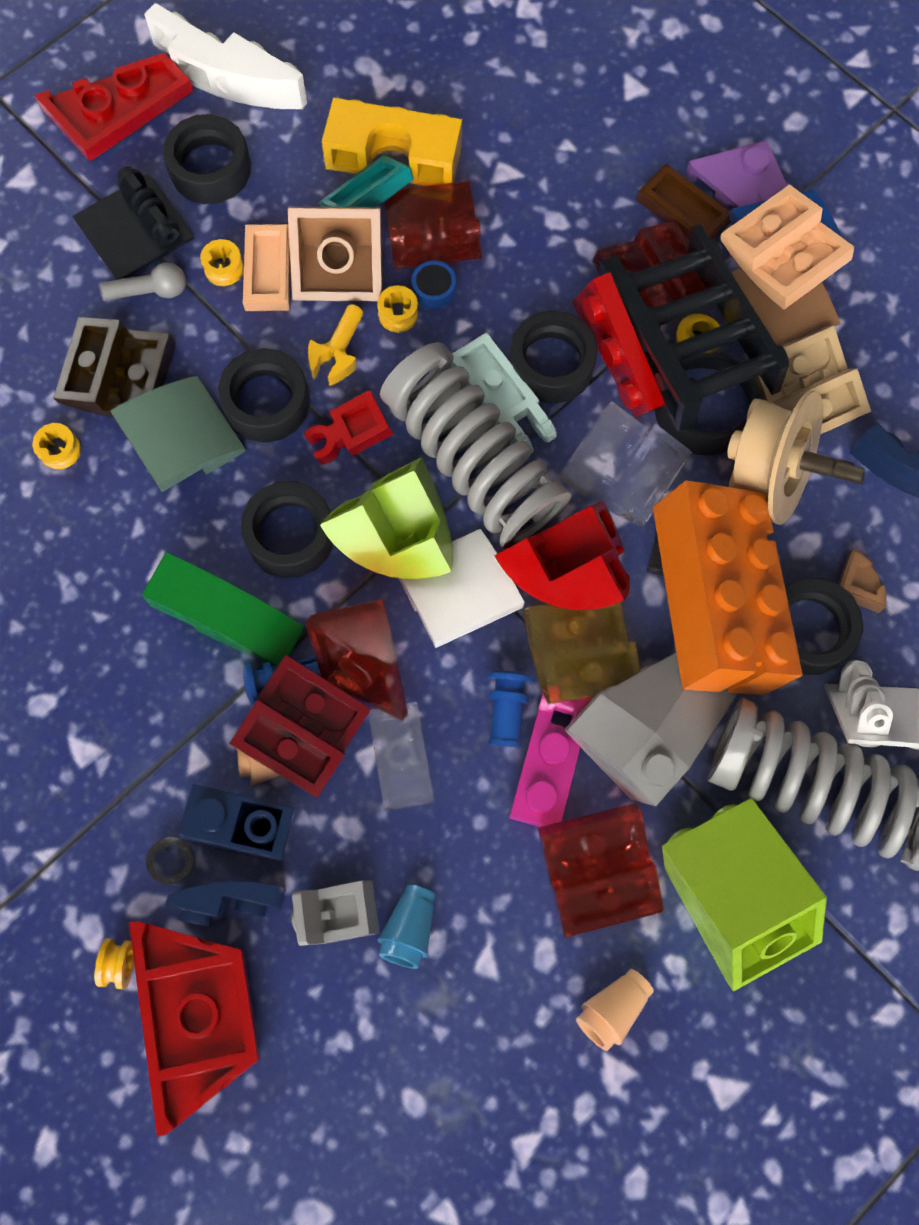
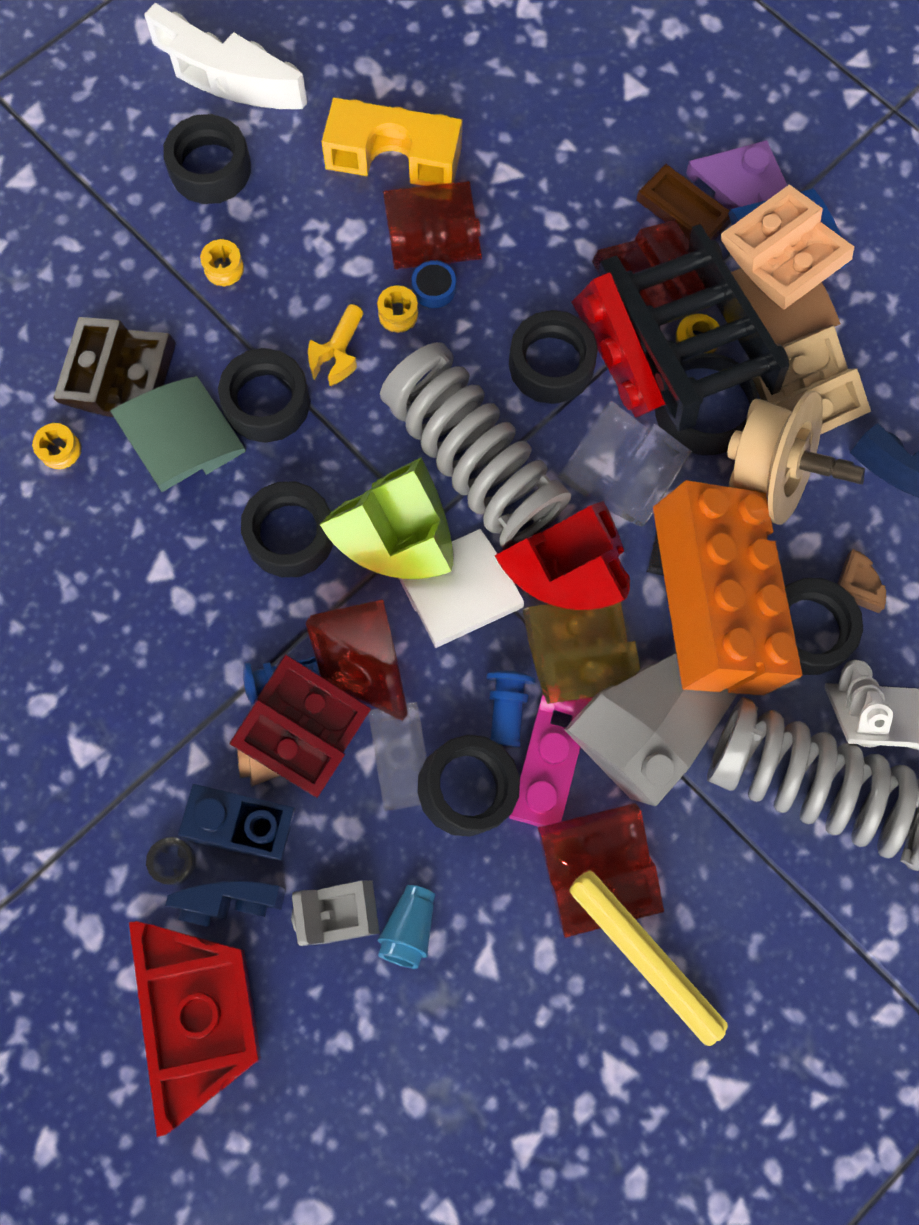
red wing [34,53,193,162] -> none
black hinge [72,166,195,280] -> none
yellow bush [94,938,134,989] -> none
light grey bar [99,262,186,301] -> none
green slope [141,552,305,666] -> none
light nougat tile [243,224,291,311] -> none
medium nougat slope [287,206,384,301] -> none
red plate [304,390,394,465] -> none
teal tile [318,155,414,207] -> none
light aqua hinge [451,333,557,453] -> none
light nougat cone [576,969,654,1051] -> none
lime slope [662,798,827,992] -> none
none -> black tyre [417,734,520,837]
none -> light yellow axle [569,871,728,1046]

